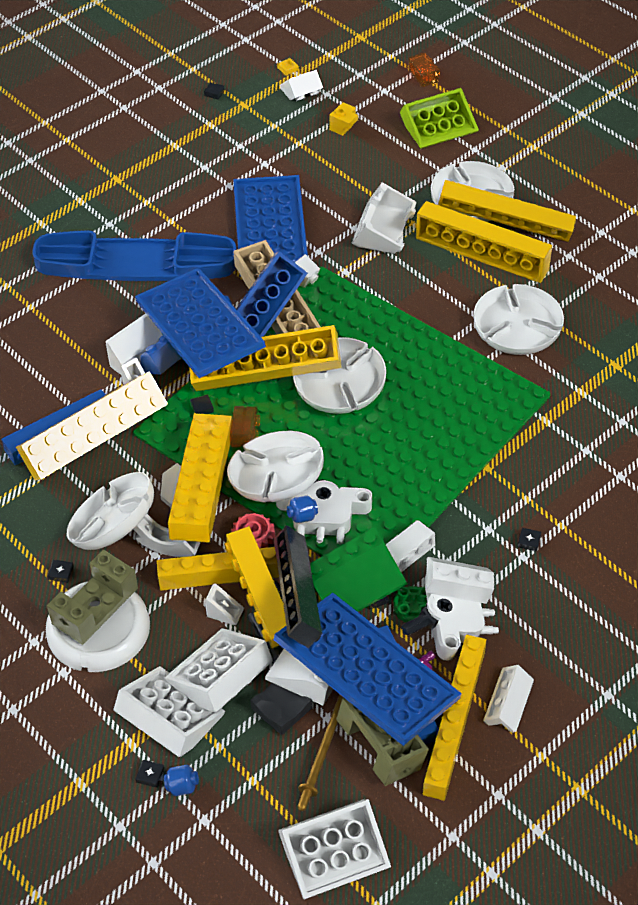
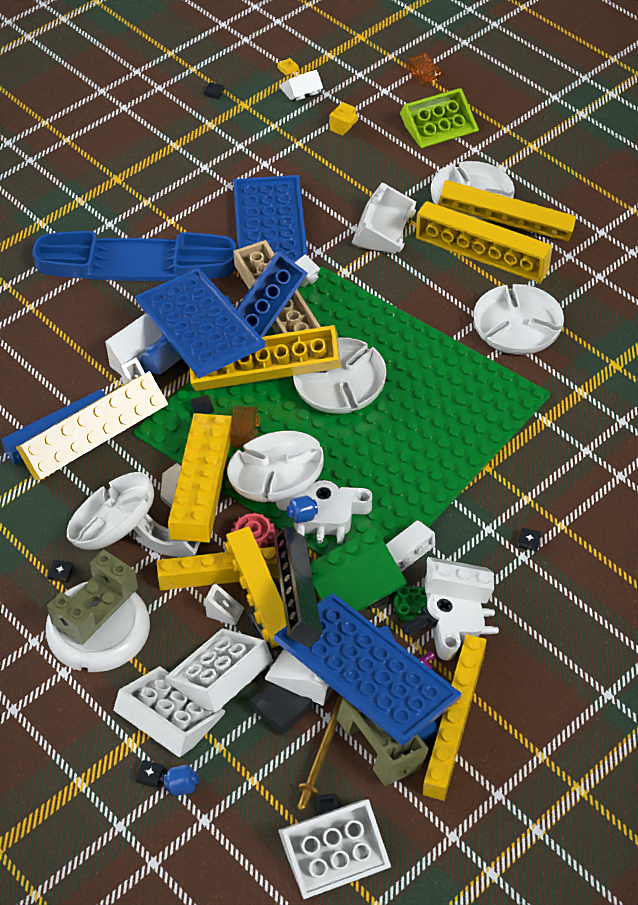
white panel [483,665,534,733] -> none
none -> black tile [314,793,340,816]

